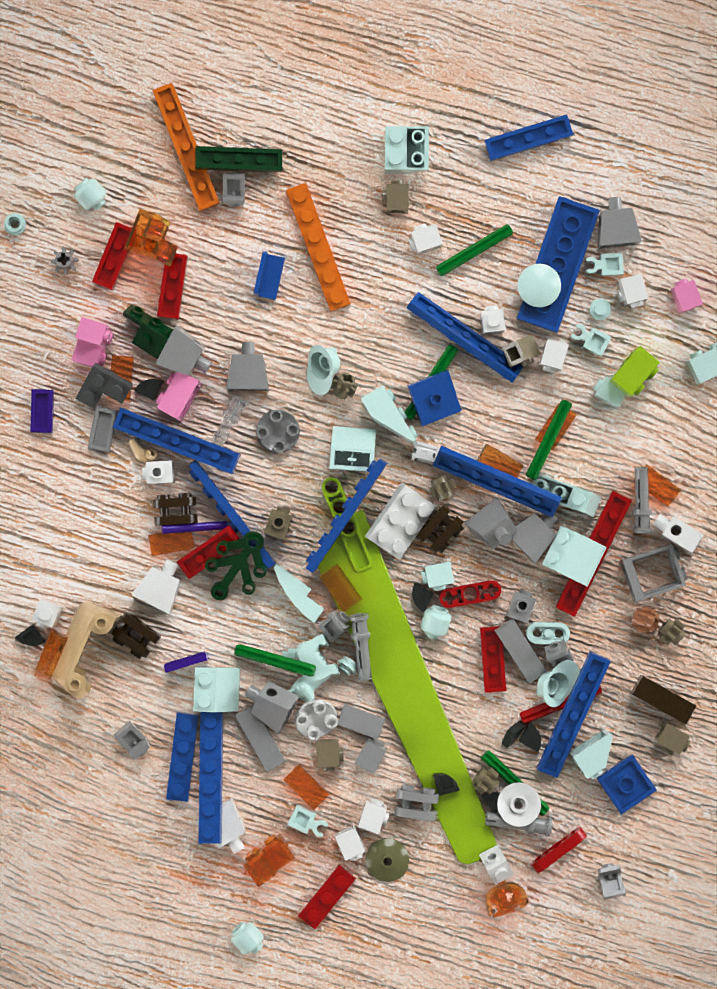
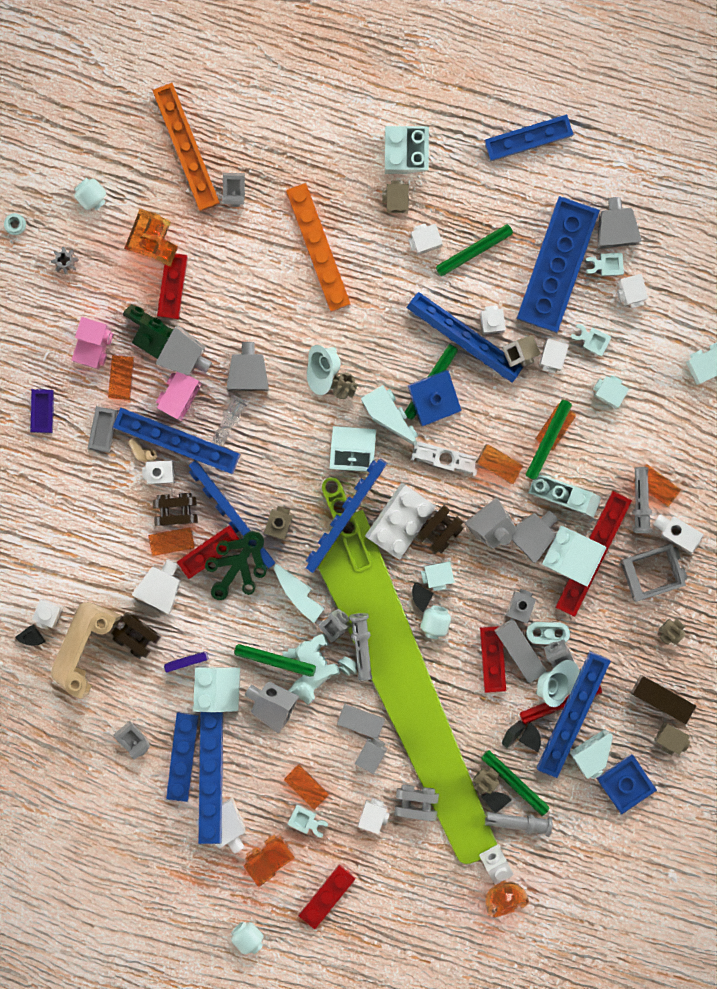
clear orange tile [35,630,68,678] -> none
dark grey plate [75,362,133,409] -> none
red plate [92,222,137,291] -> none
pearl dark grey tile [135,379,164,401] -> none
dark purple piece [161,521,227,534] -> none
dark green plate [195,146,282,173] -> none
light grey tile [235,704,286,772] -> none
blue panel [254,251,285,301] -> none
light grey dish [256,409,300,453] -> none
white dish [294,700,338,741] -> none
dark tan brick [316,738,344,771] -> none
clear orange tile [319,563,362,612] -> none
white brick [335,825,365,861] -> none
olive dish [366,838,409,882] -> none
dark tan gear [429,475,456,501] -> none
blue plate [433,445,562,517] -> none
pearl dark grey tile [433,773,460,796] -> none
red beam [439,580,501,608] -> none
white dish [497,783,541,827] -> none
light aqua dish [517,264,561,308] -> none
red beam [530,826,587,873] -> none
light aqua plate [589,298,611,320] -> none
light grey bracket [598,863,626,900] -> none
lime brick [609,346,660,397] -> none
nougat gear [632,606,660,634] -> none
bright pink brick [671,278,703,314] -> none

